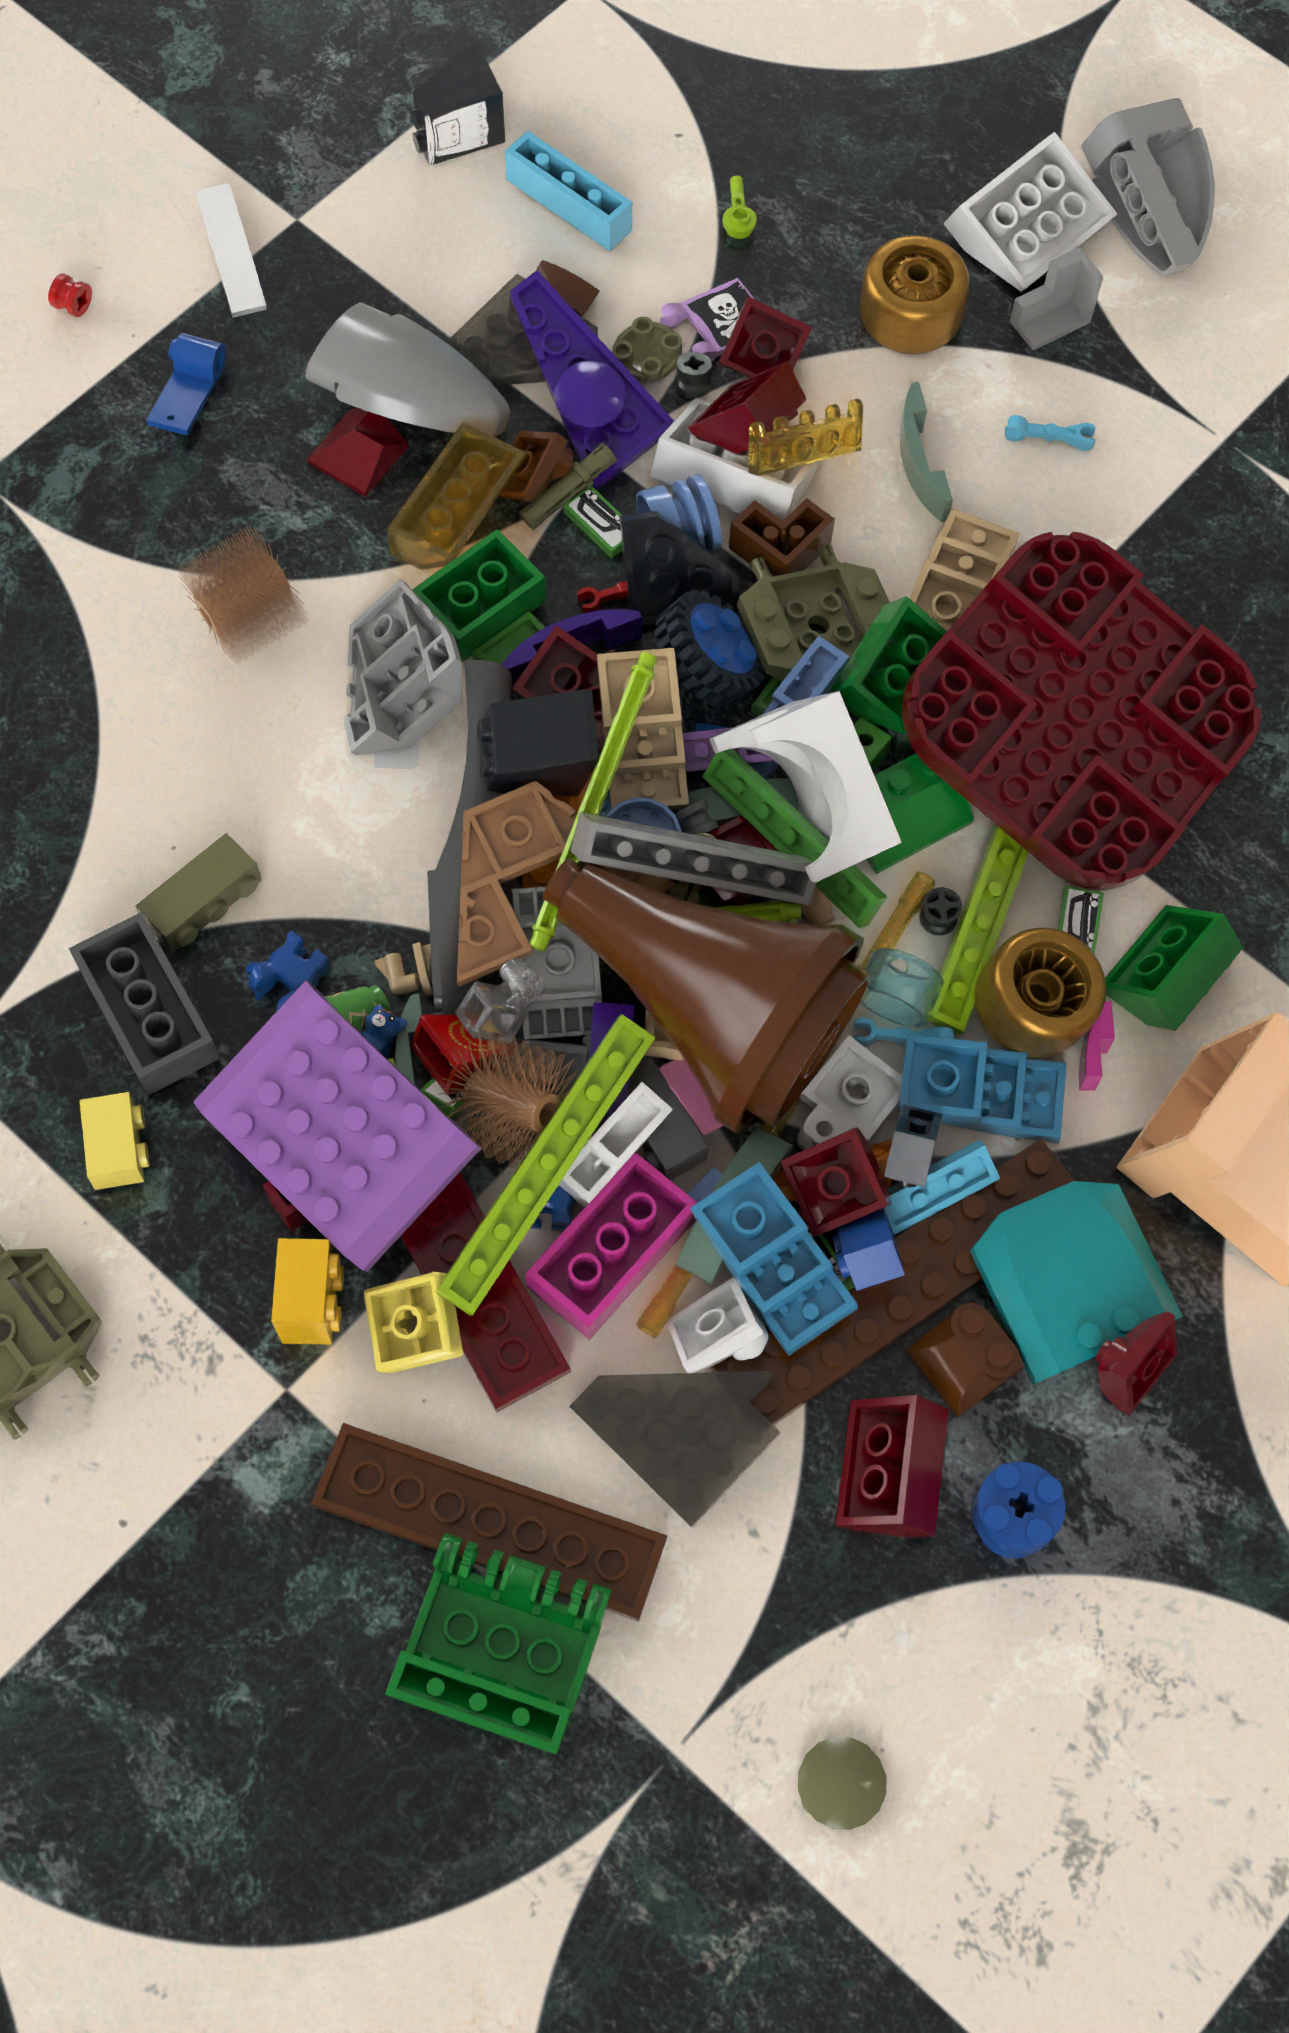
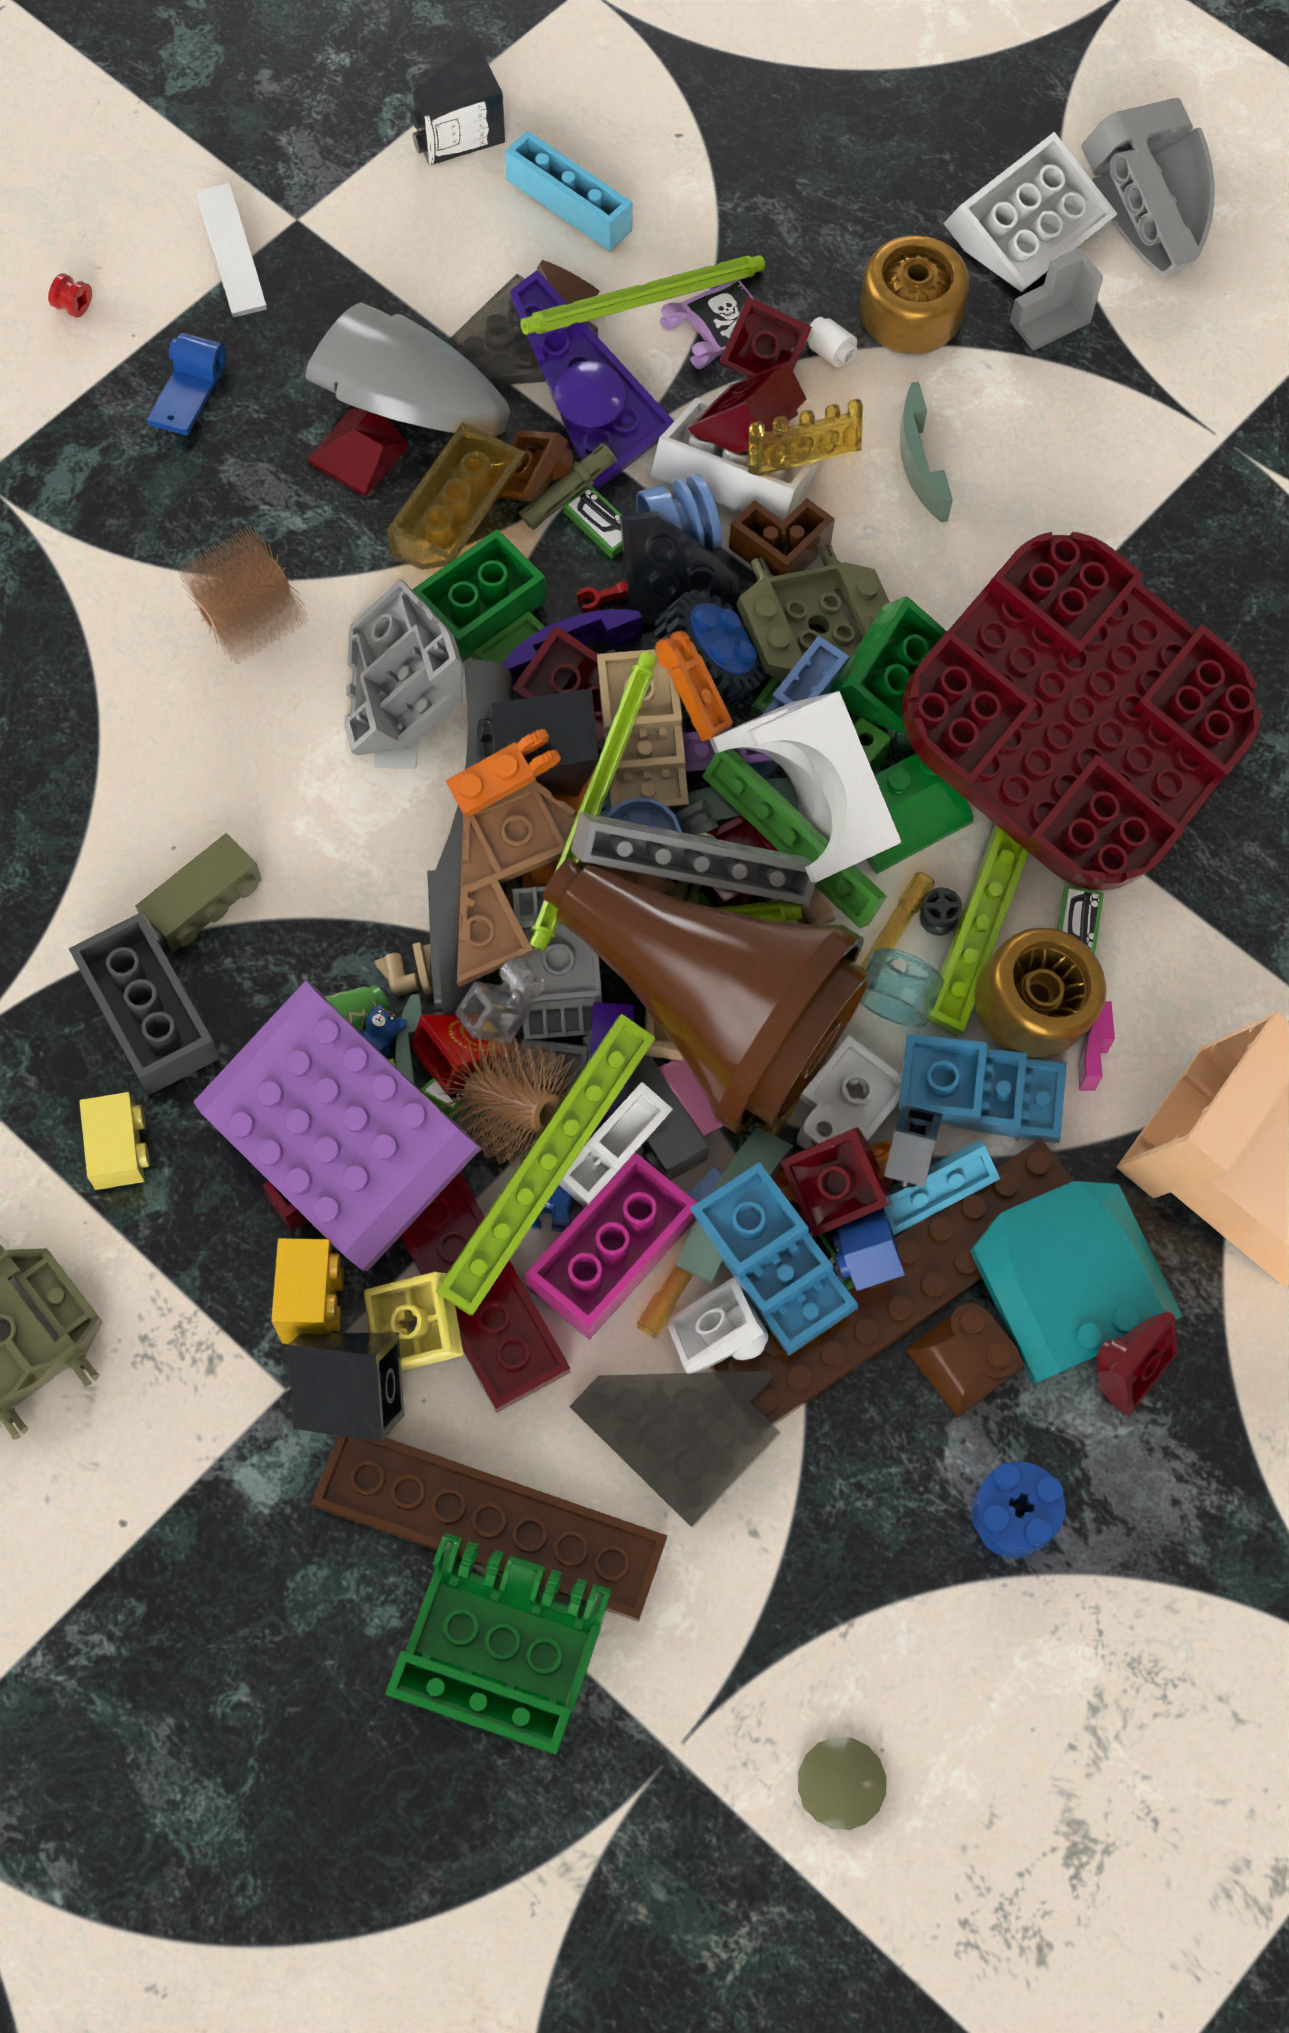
blue animal [245,931,330,1012] -> none
olive dish [612,317,682,381] -> none
pearl dark grey wheel [675,352,712,398] -> none
lime plate [722,176,757,239] -> none
dark red slope [835,1395,949,1537] -> none
medium azure piece [853,1017,954,1048] -> none
tan slope [910,508,1020,631] -> none
medium azure piece [1005,415,1096,451] -> none
green slope [1105,905,1244,1031] -> none
none -> black slope [283,1332,405,1441]
none -> orange hinge [446,729,561,818]
none -> lime piece [520,255,765,335]
none -> orange hinge [654,630,733,742]
none -> white brick [806,317,858,368]

